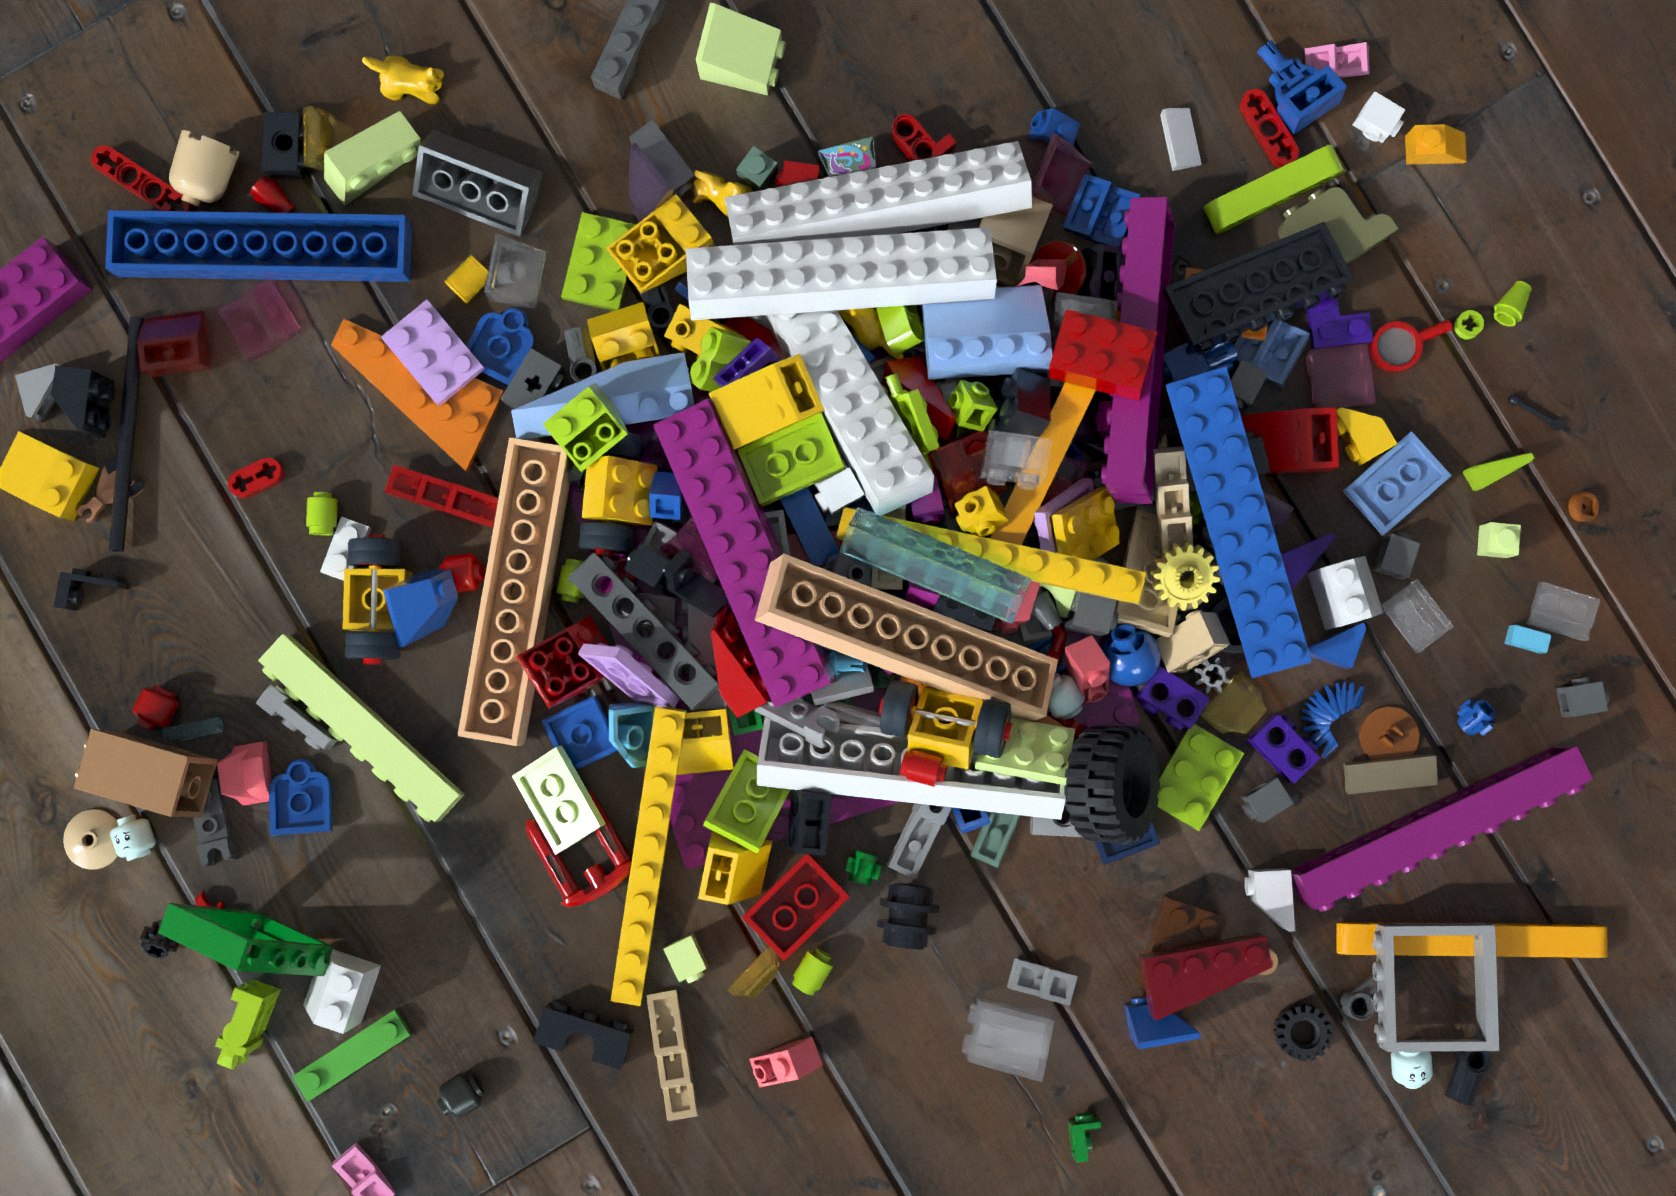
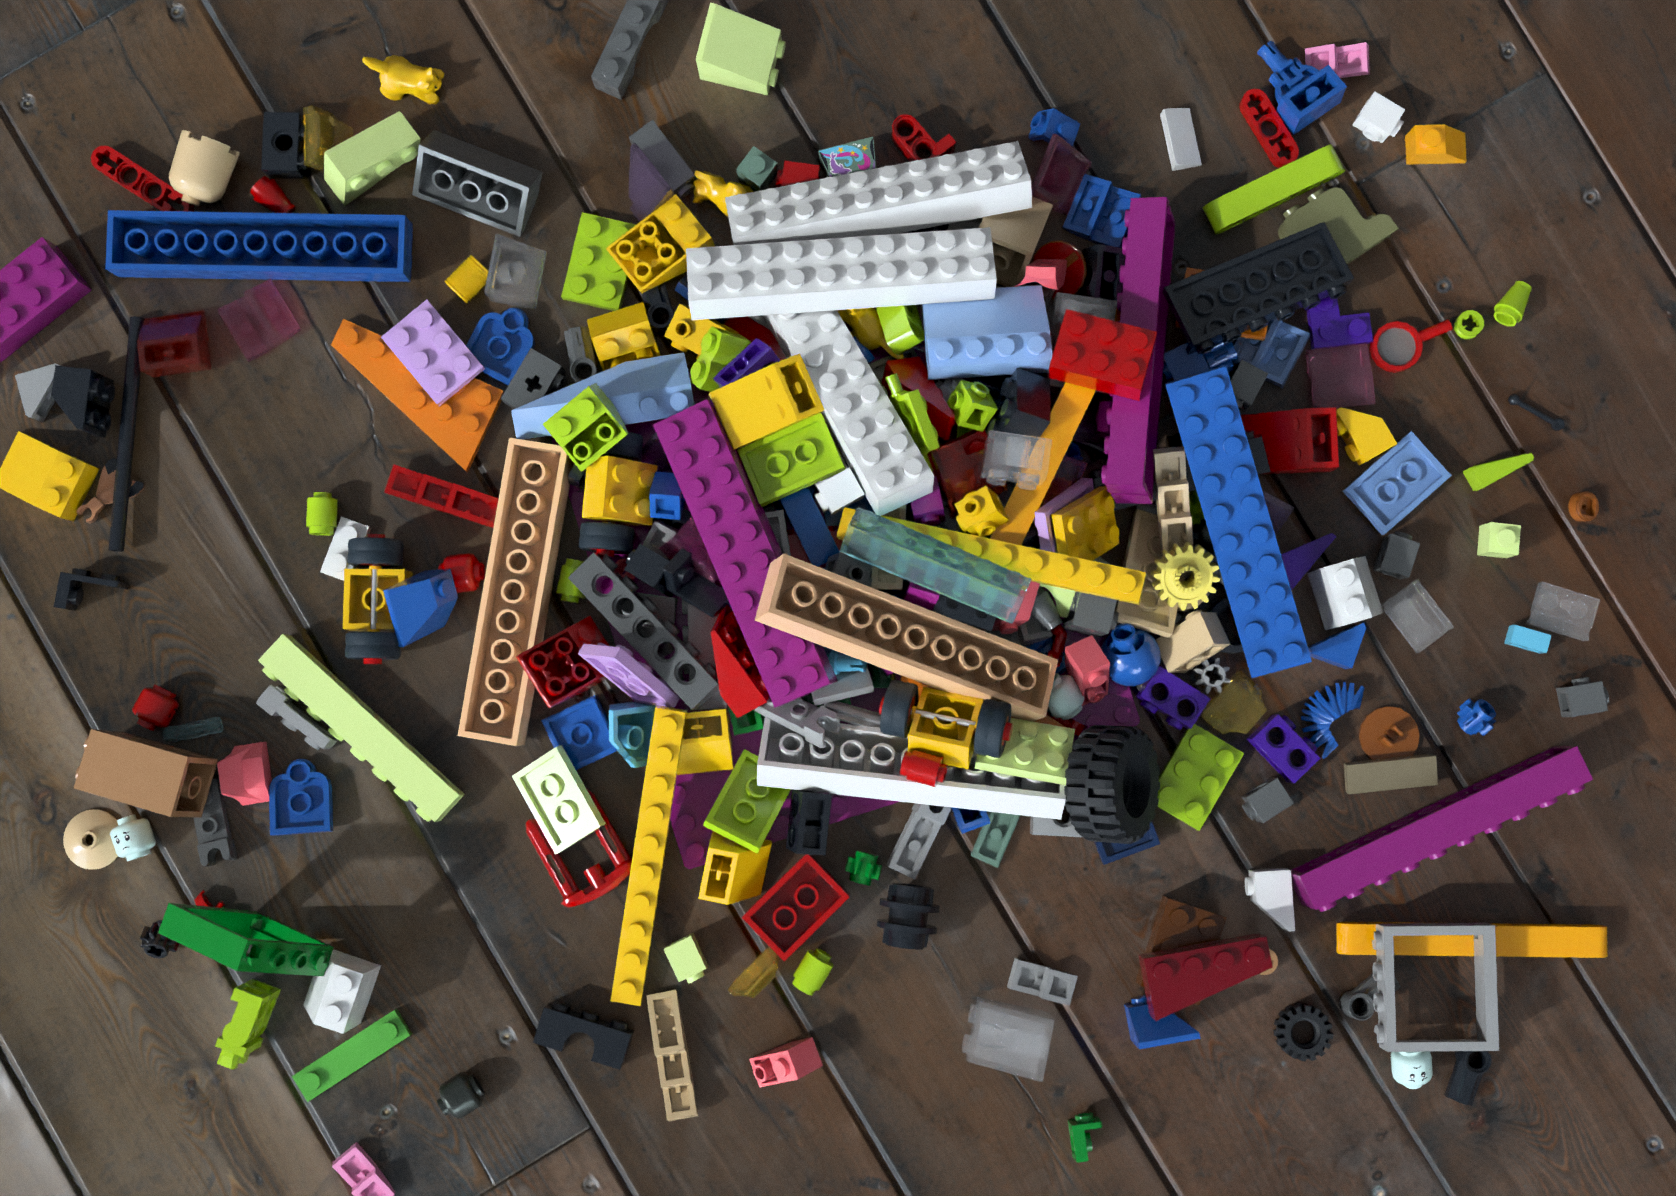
red beam [228,458,285,498] -> none

